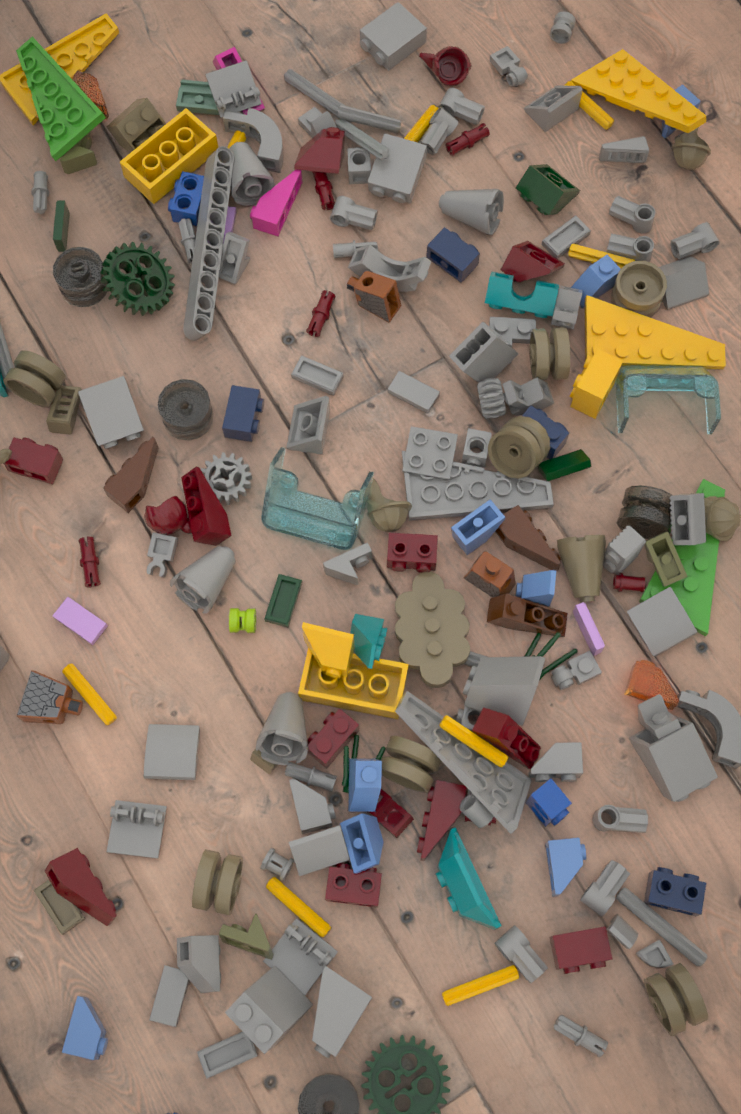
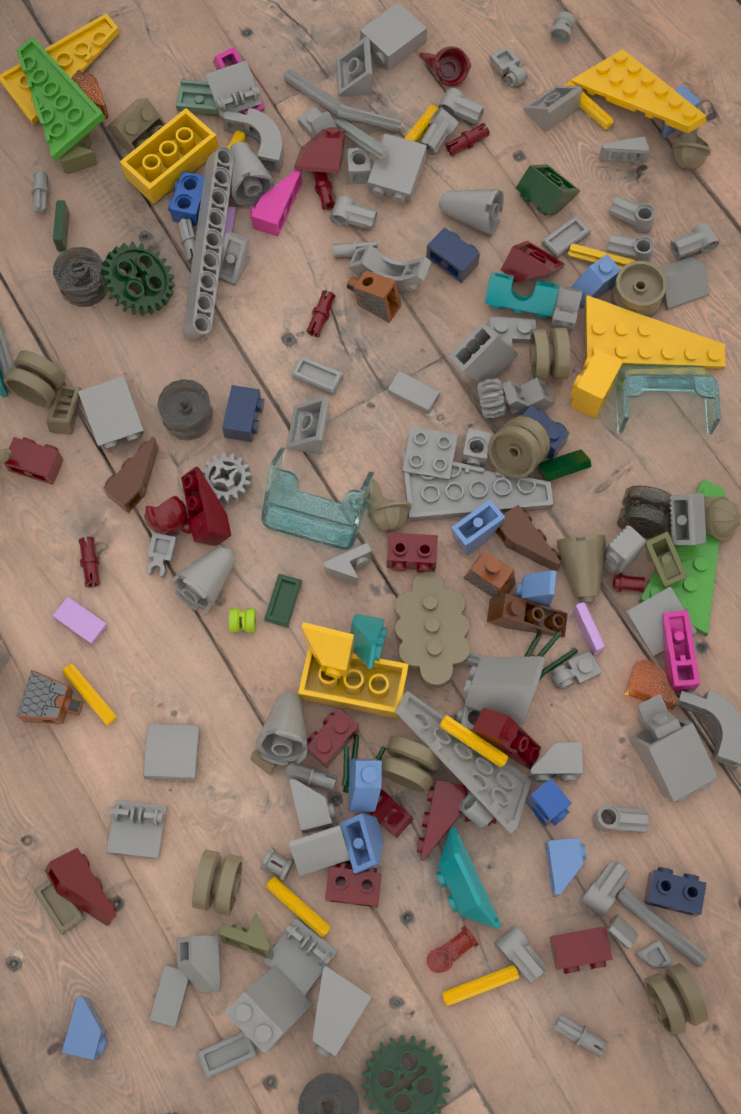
none -> light grey slope [336,37,372,96]
none -> clear red connector [427,926,479,973]
none -> dark pink slope [662,611,700,693]

